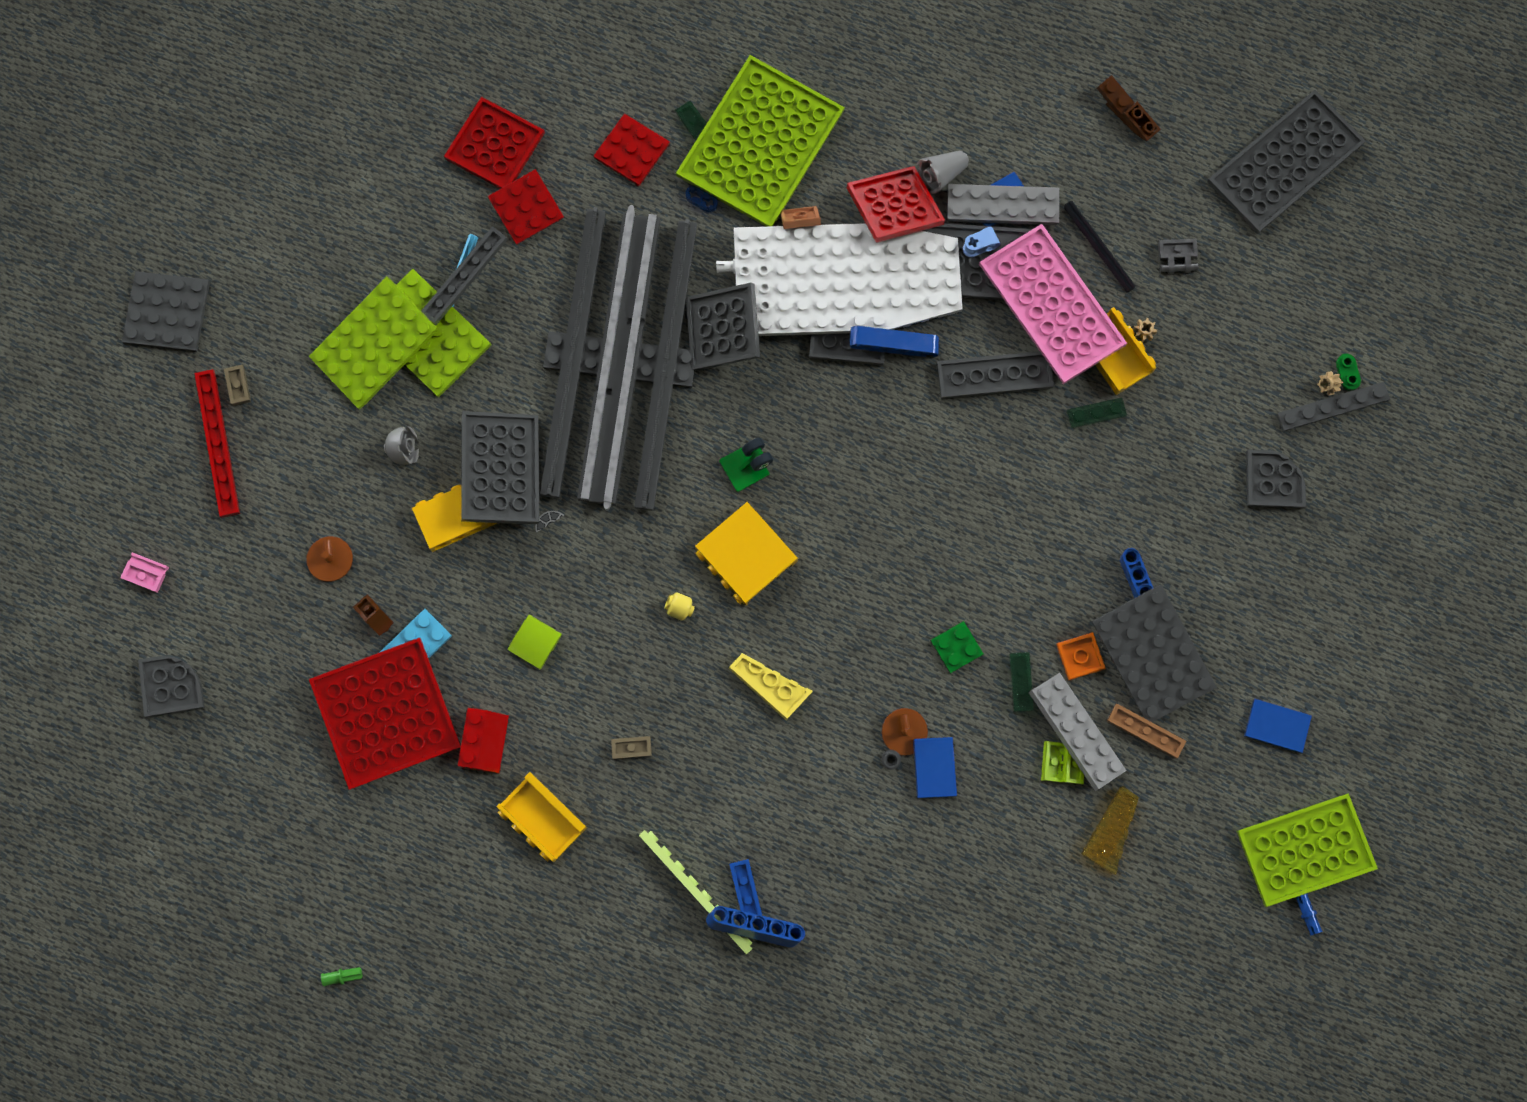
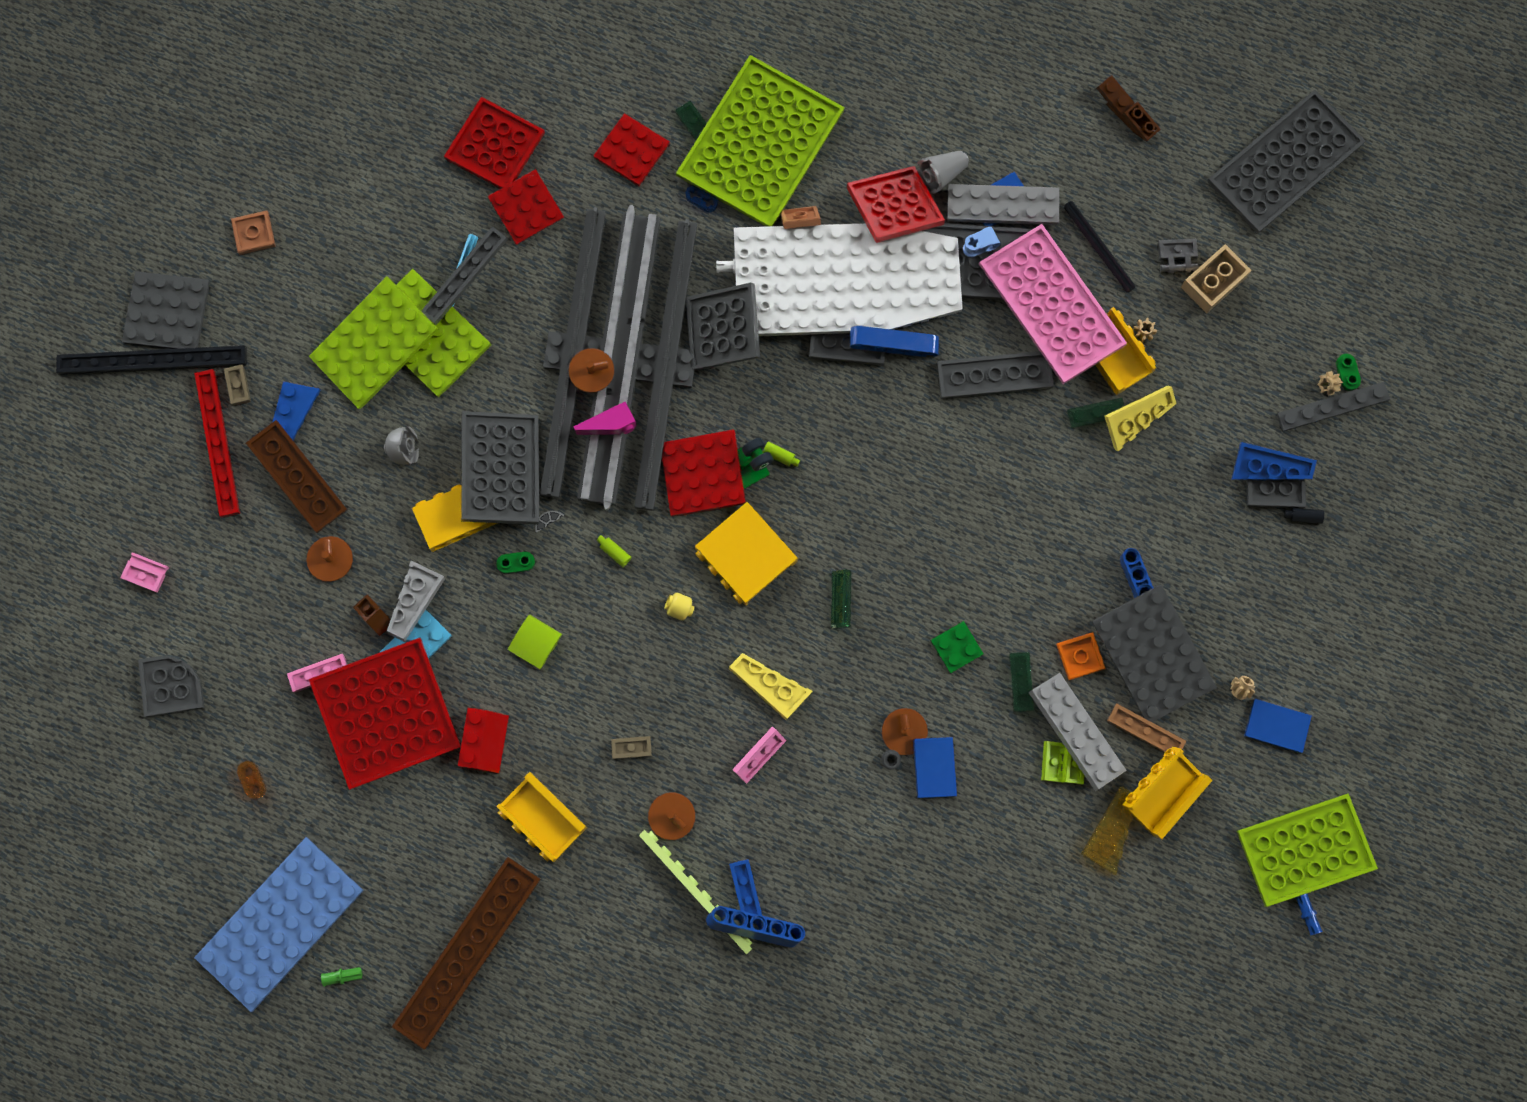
none -> black plate [56,345,247,375]
none -> medium blue plate [194,837,364,1012]
none -> nougat plate [231,211,276,255]
none -> clear orange plate [237,761,266,799]
none -> reddish brown plate [246,420,348,533]
none -> blue wing [272,382,321,440]
none -> bright pink plate [287,654,347,693]
none -> light grey wing [387,561,445,642]
none -> reddish brown plate [392,857,541,1050]
none -> green plate [496,552,535,574]
none -> dark orange shield [569,348,614,393]
none -> dark pink slope [573,402,637,435]
none -> lime cylinder [596,535,632,567]
none -> dark orange shield [648,792,695,840]
none -> red plate [662,429,746,517]
none -> bright pink plate [732,727,786,784]
none -> lime cylinder [763,441,800,467]
none -> clear green plate [831,569,851,629]
none -> light yellow wing [1104,386,1177,451]
none -> yellow panel [1122,746,1213,839]
none -> tan brick [1181,244,1252,313]
none -> tan gear [1230,676,1255,700]
none -> blue wing [1231,442,1317,480]
none -> black cylinder [1284,508,1324,524]

